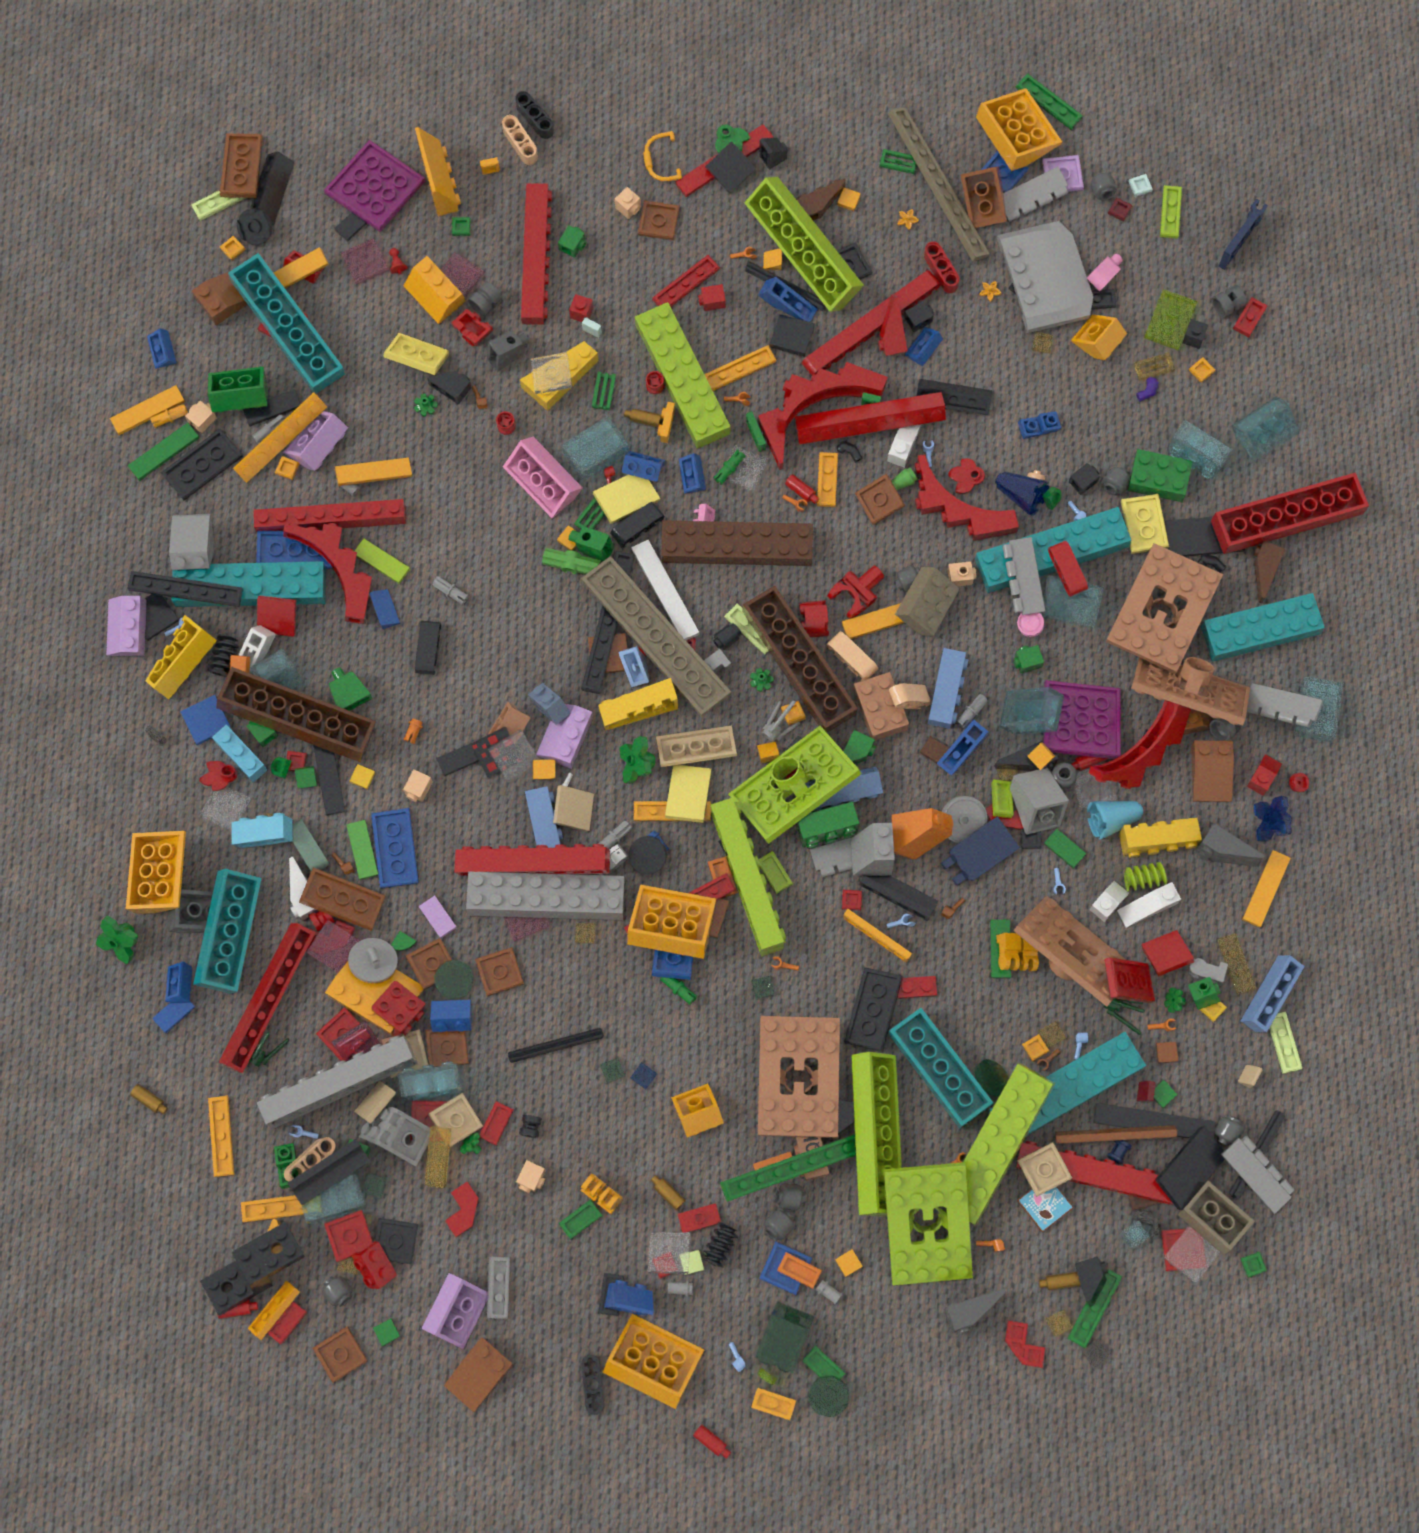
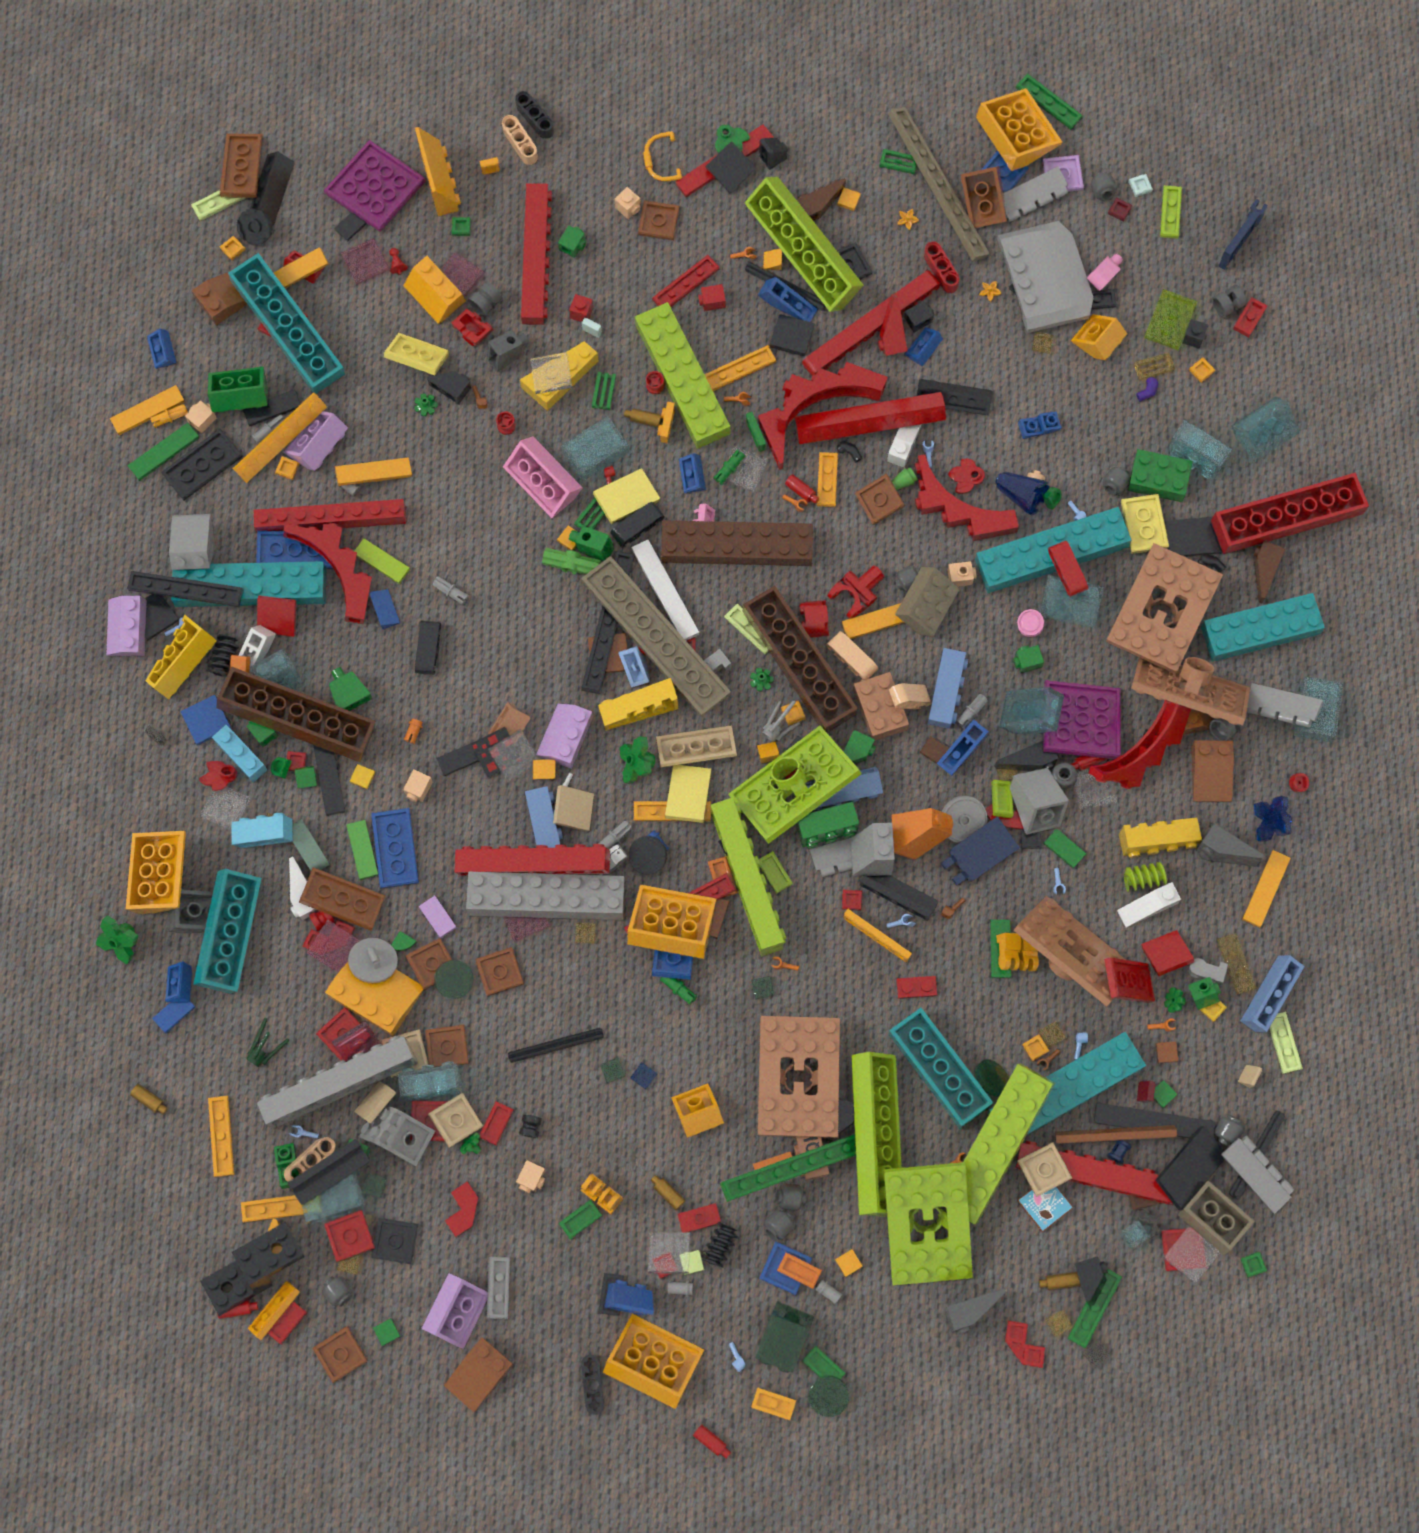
red brick [218,923,315,1073] -> none
dark orange hand [331,852,354,875] -> none
red bracket [351,1241,397,1289] -> none
red bracket [371,981,426,1037] -> none
clear yellow tile [424,1126,452,1188] -> none
blue brick [430,1000,472,1032] -> none
sand blue brick [528,683,570,725] -> none
blue bracket [622,451,665,482] -> none
black brick [713,623,742,650] -> none
clear neon green tile [757,1367,778,1385] -> none
black tile [844,967,903,1052] -> none
green tile [861,392,881,405] -> none
orange hand [976,1239,1005,1252] -> none
light grey windscreen [1002,537,1045,615] -> none
light orange tile [1028,743,1055,770] -> none
black brick [1069,462,1100,495] -> none
medium azure cone [1087,801,1143,840] -> none
white slope [1090,881,1129,922] -> none
dark green plant [1103,998,1145,1035] -> none
red slope [1247,754,1282,796] -> none

